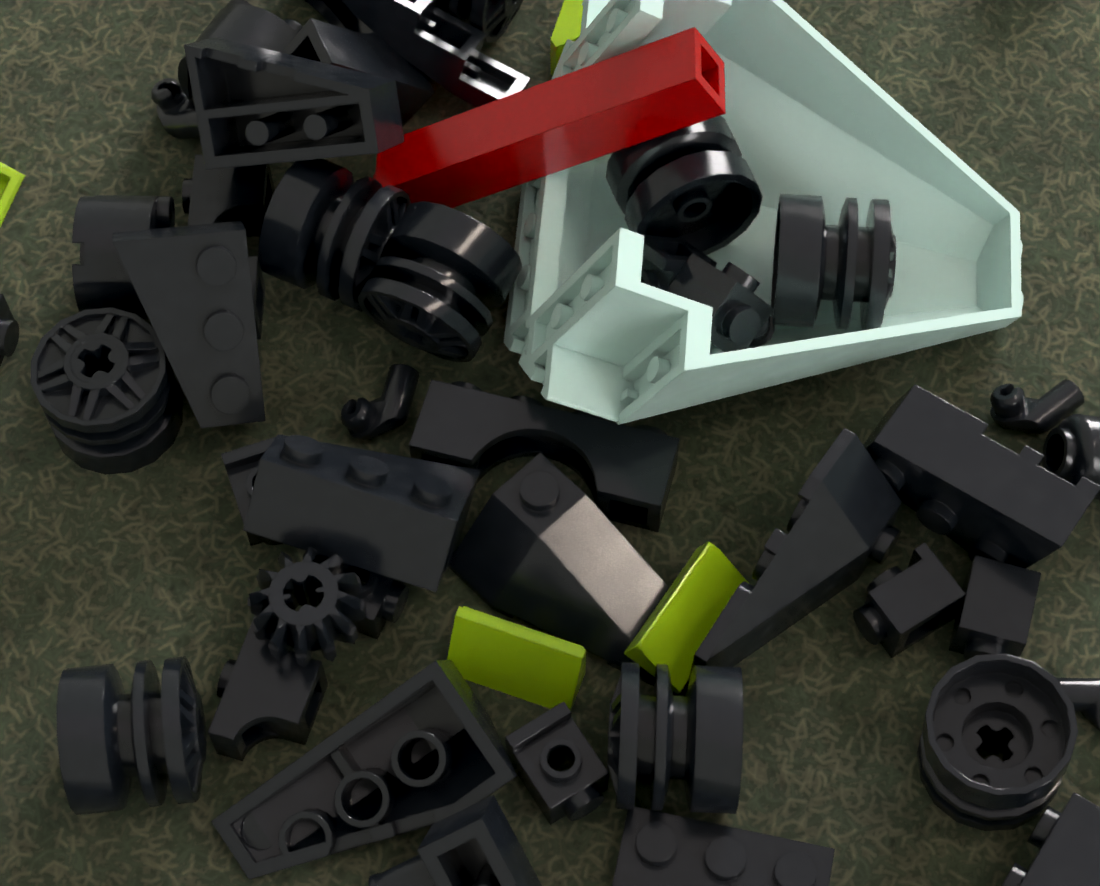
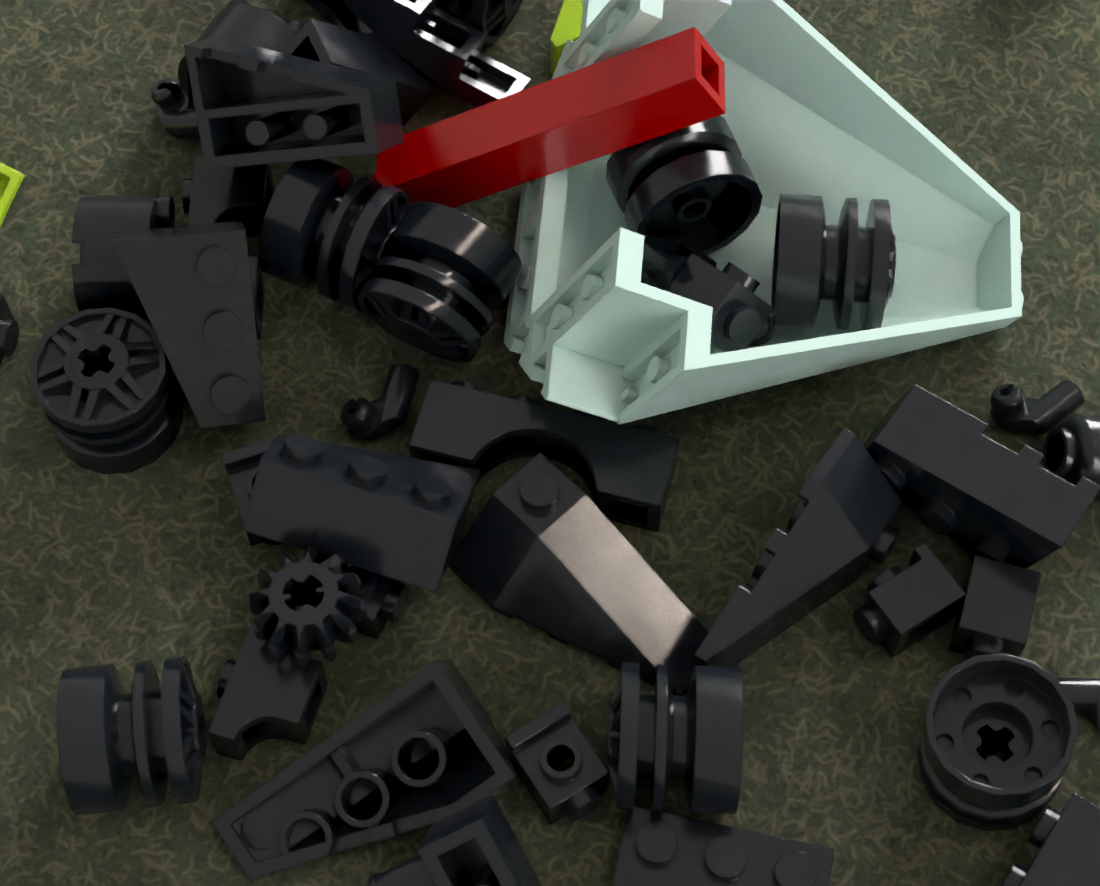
lime slope [447,606,586,711] -> none
lime slope [624,541,747,694] -> none

